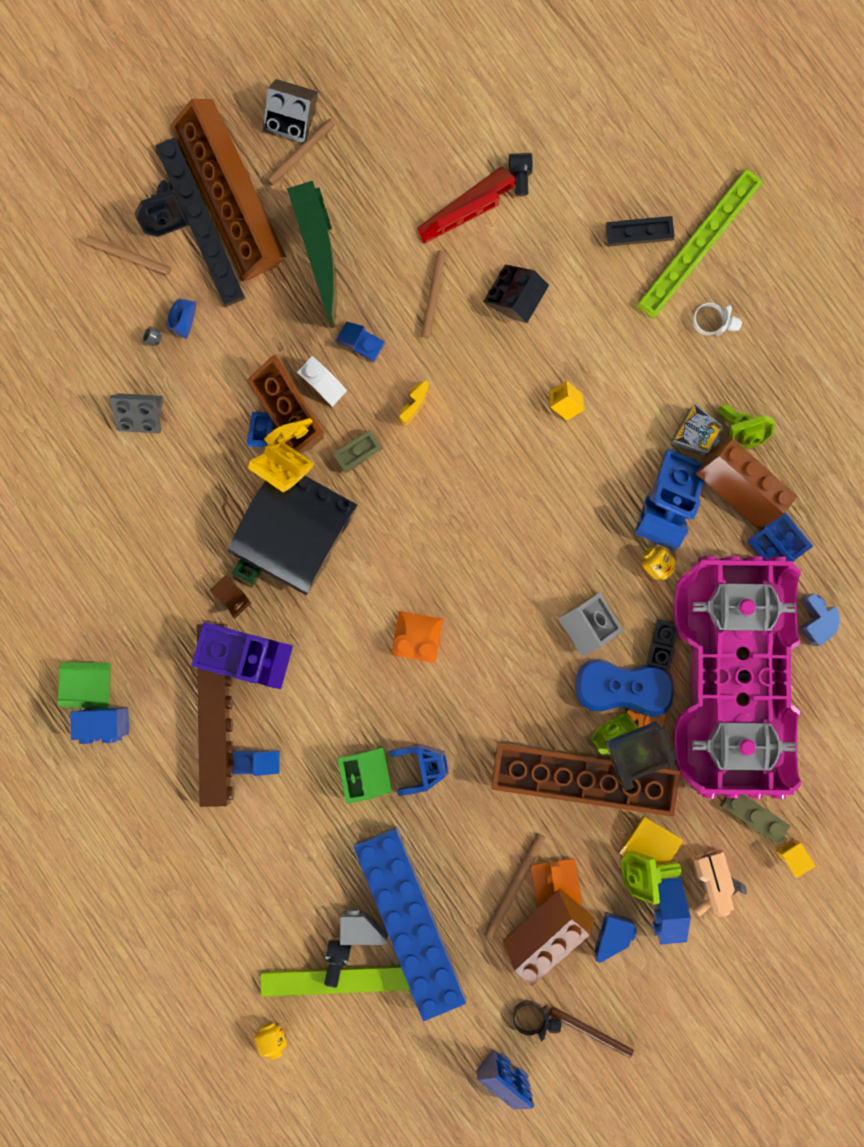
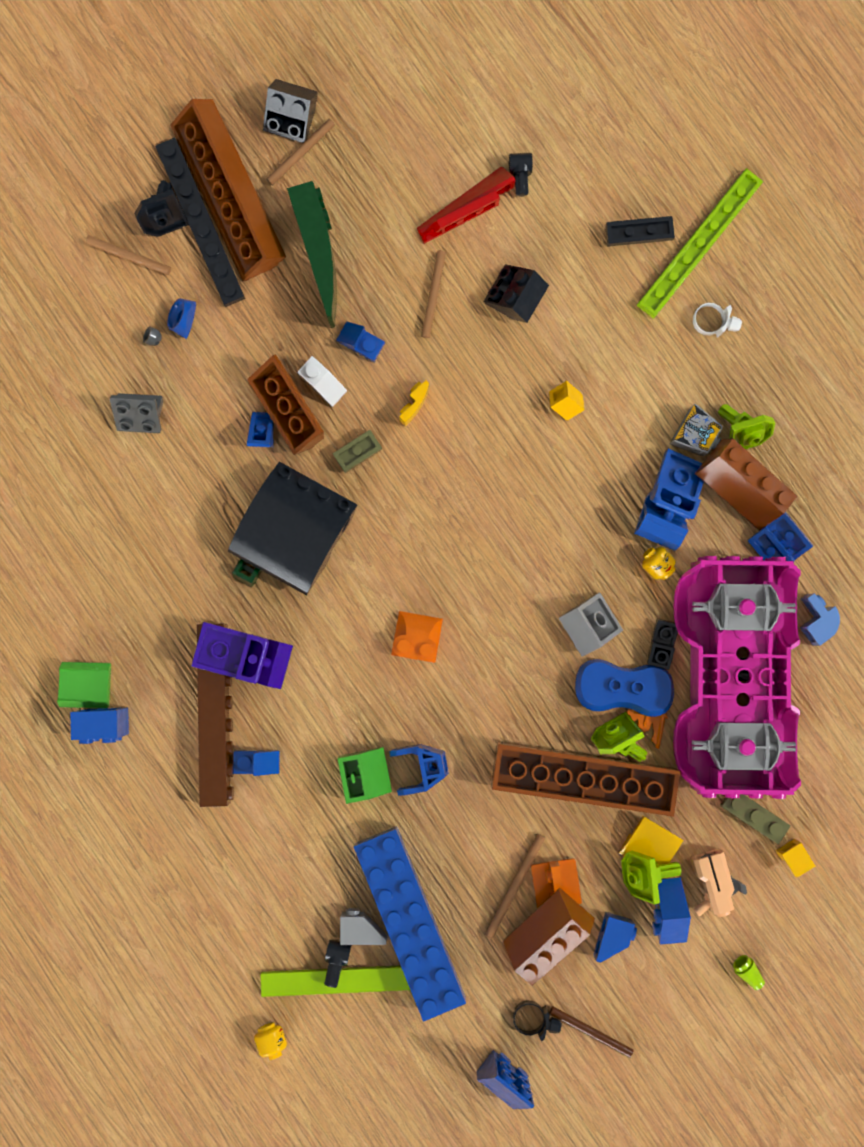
reddish brown bracket [210,575,251,618] -> none
yellow slope [248,443,314,493] -> none
yellow slope [264,418,313,446] -> none
clear smoke panel [605,721,677,791] -> none
none -> lime cone [733,955,765,990]

